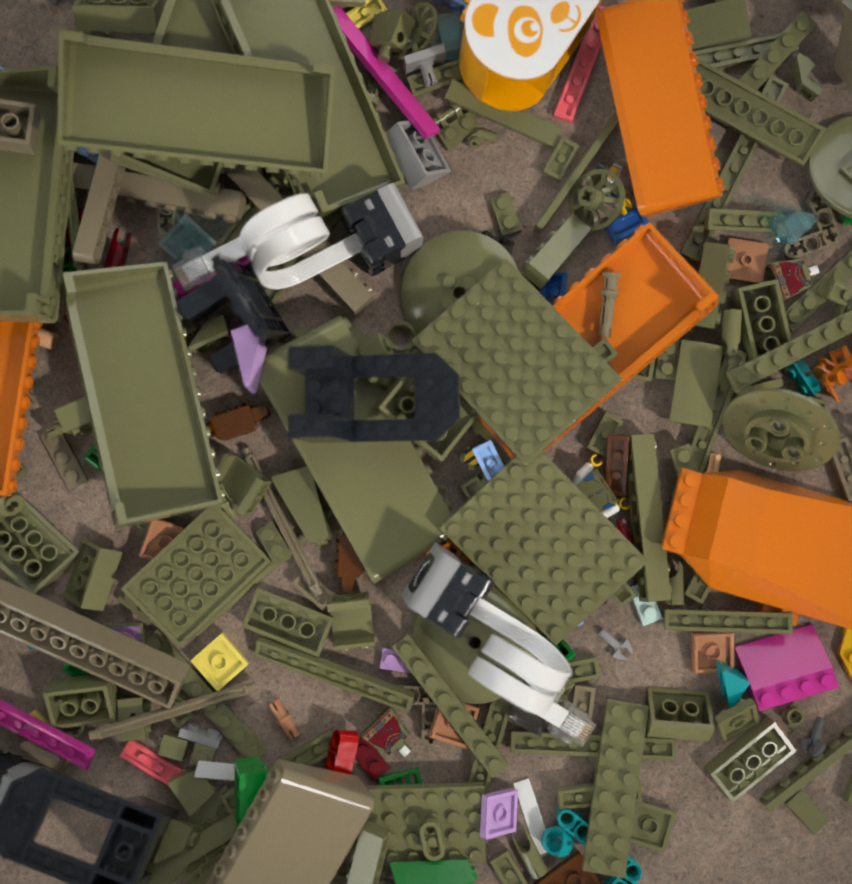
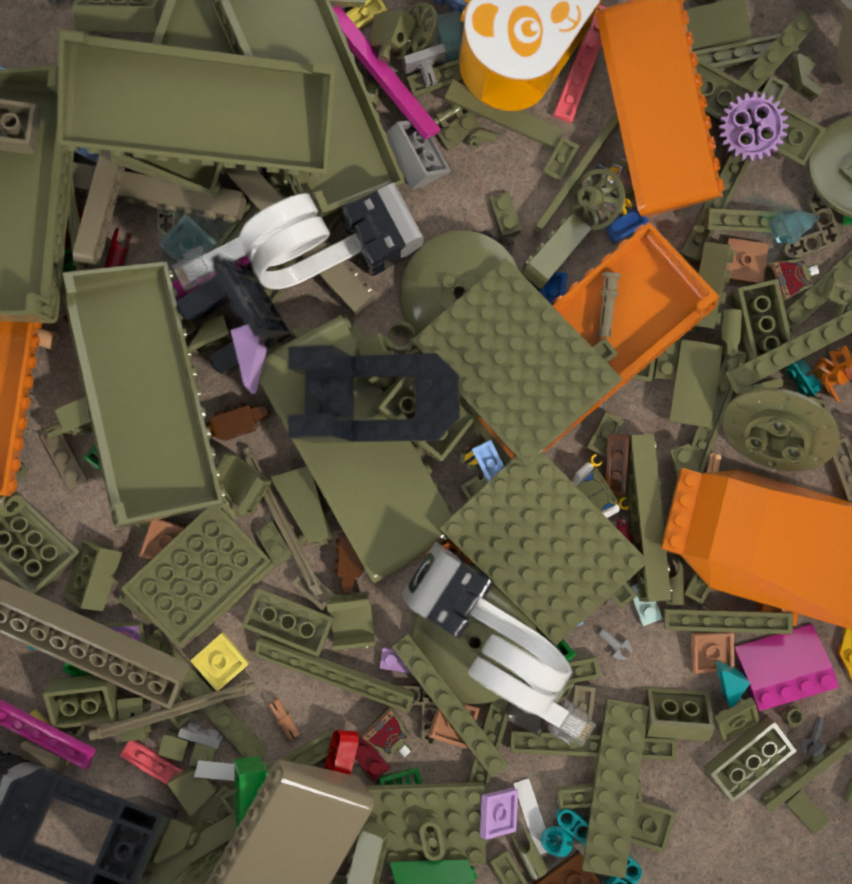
none -> lavender gear [718,92,789,162]

